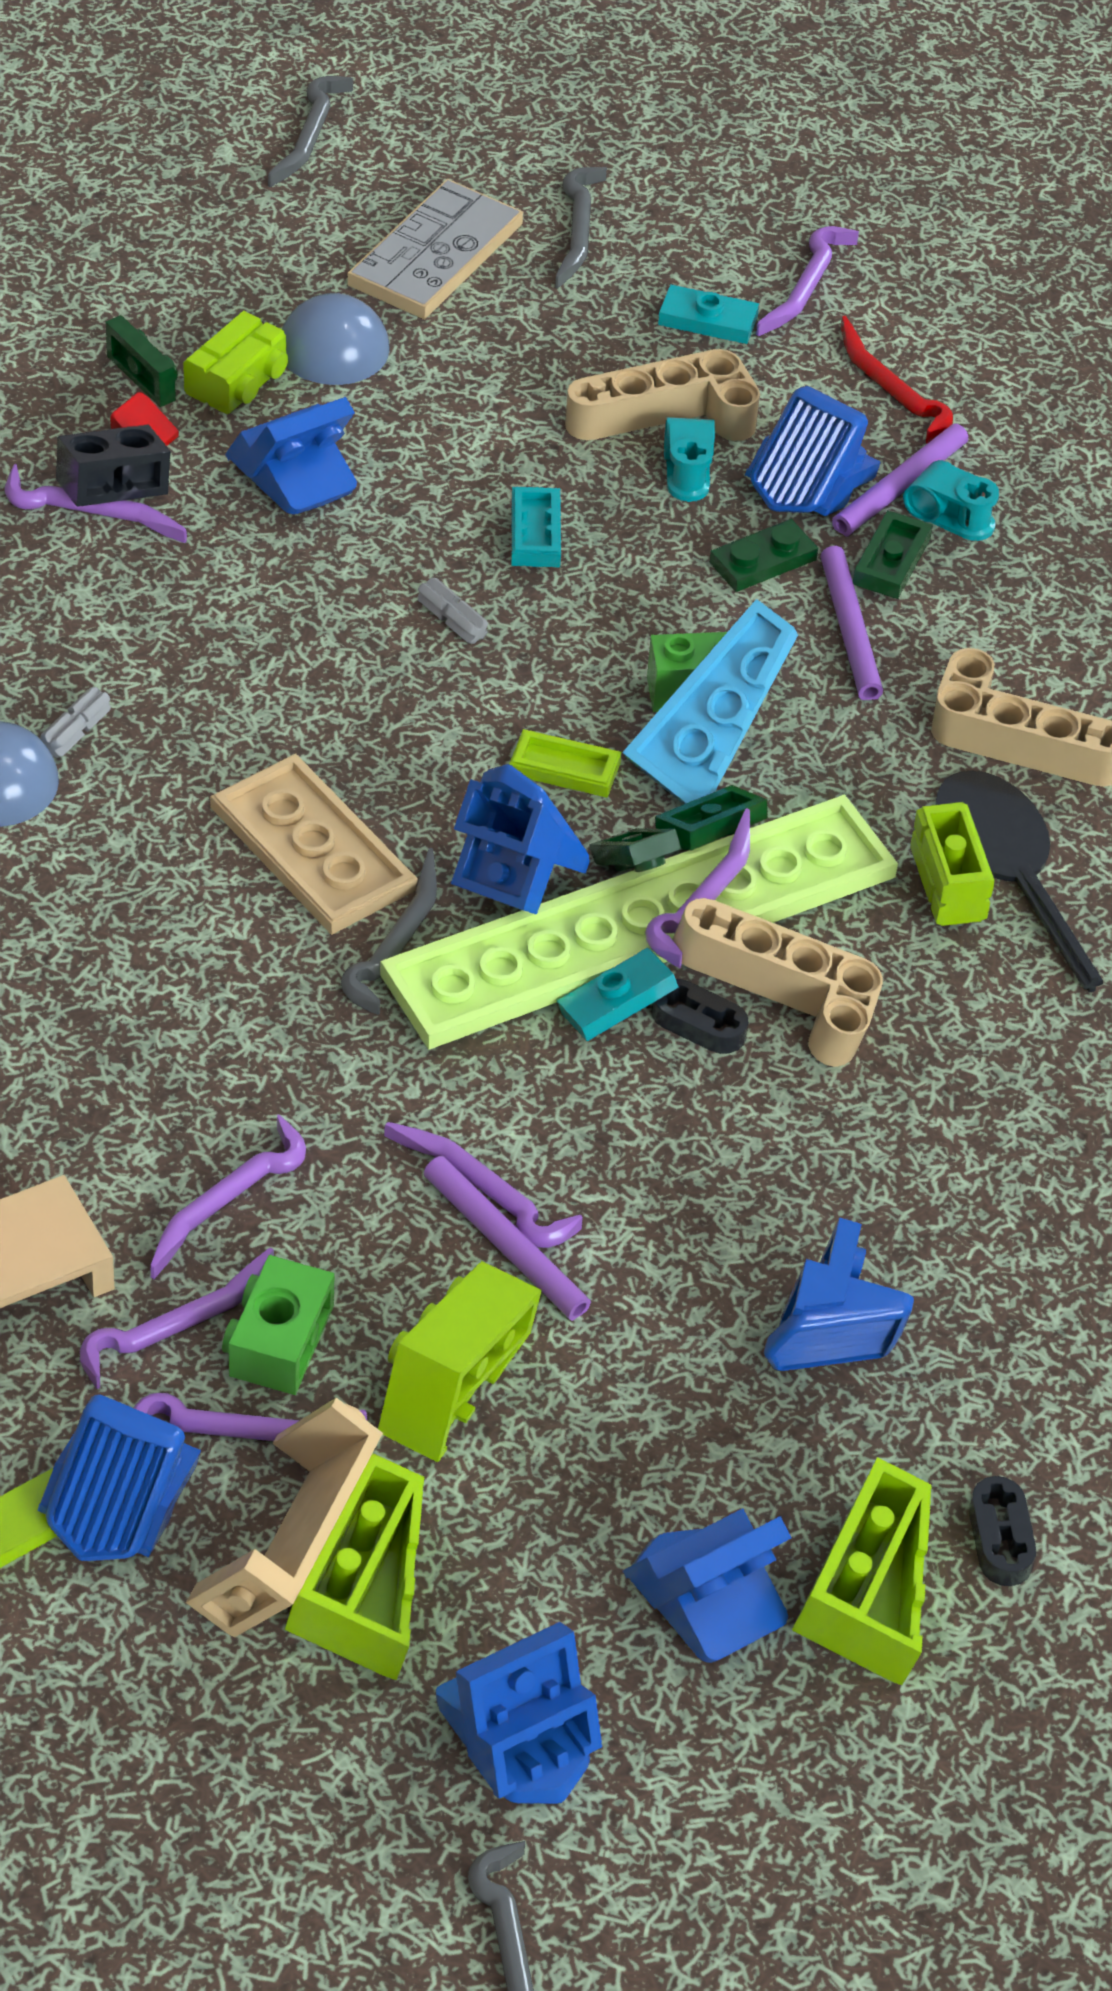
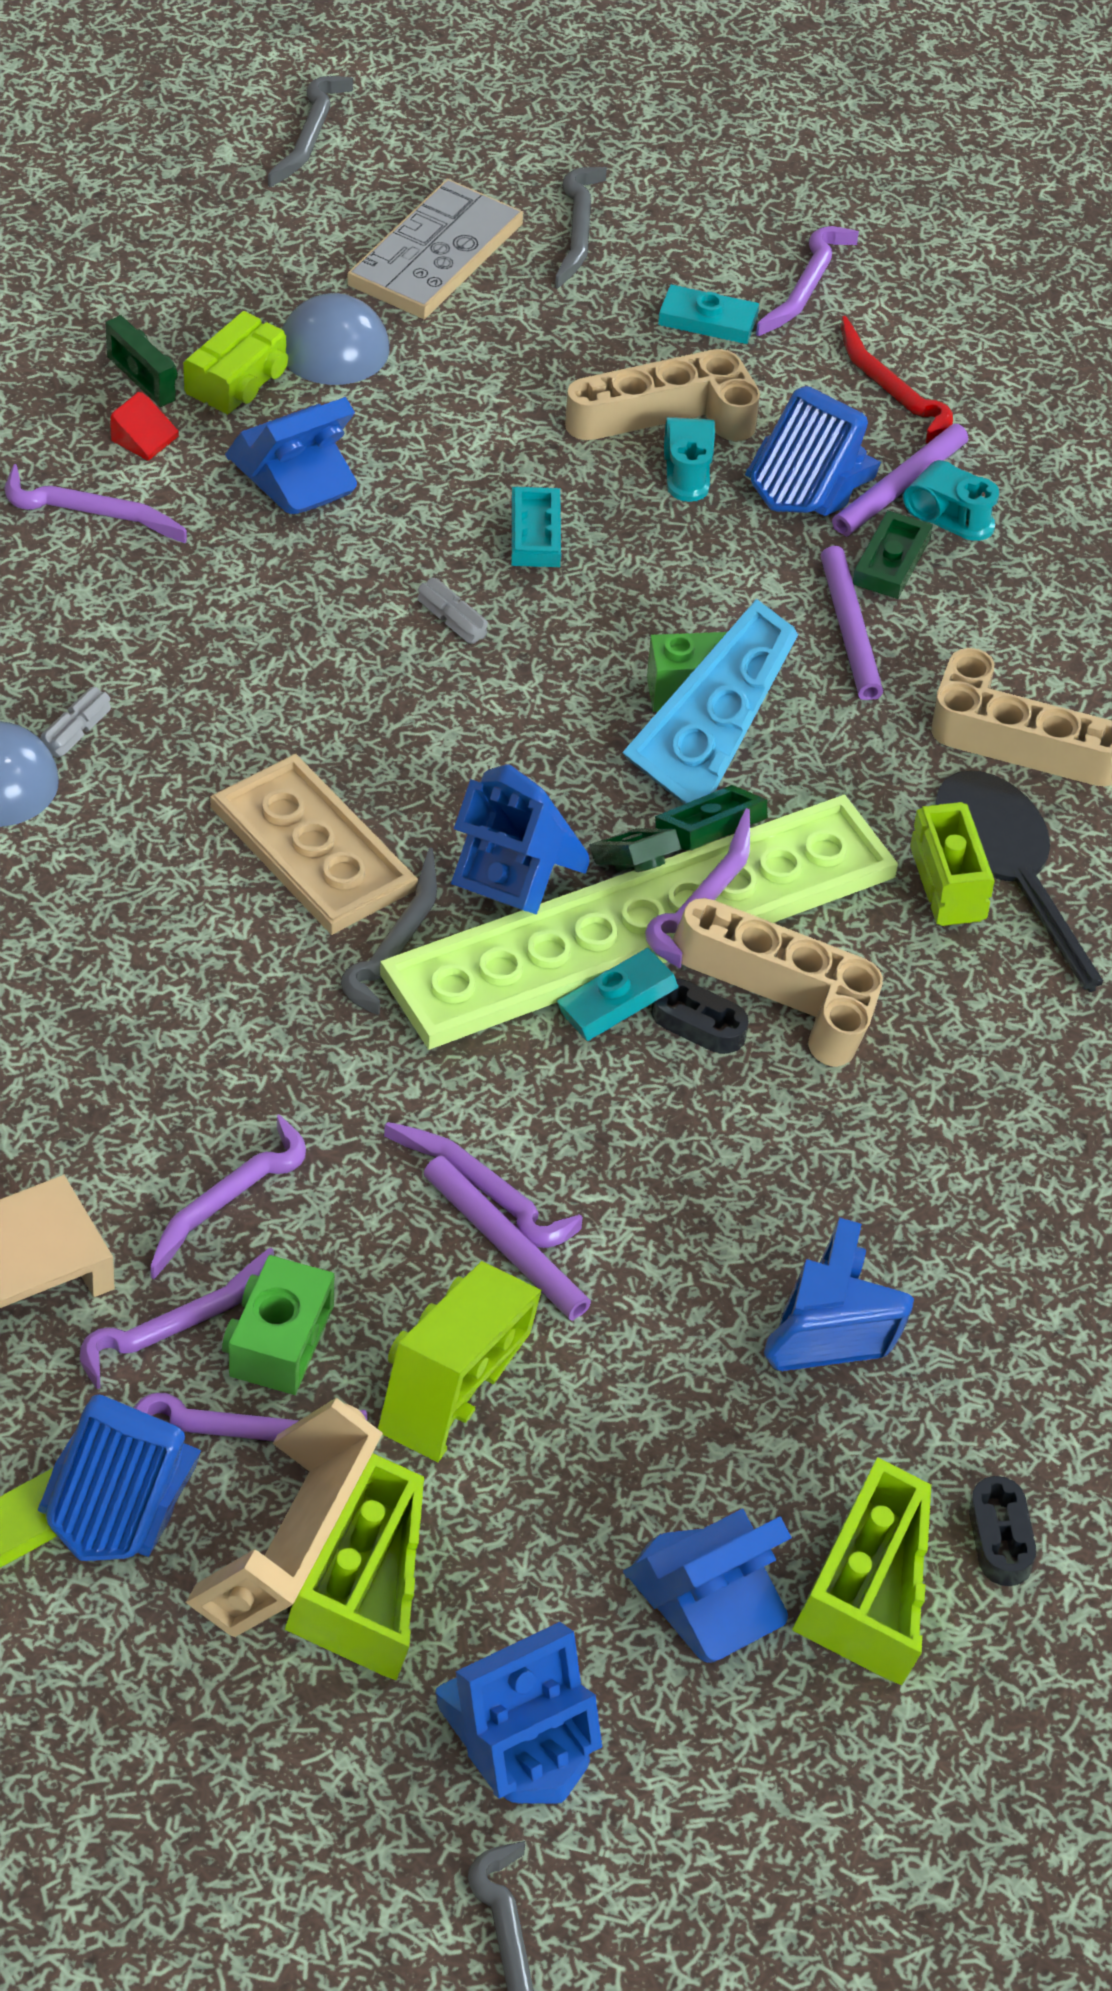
black brick [56,424,171,507] -> none
lime tile [509,729,622,798] -> none
dark green plate [709,518,818,592] -> none

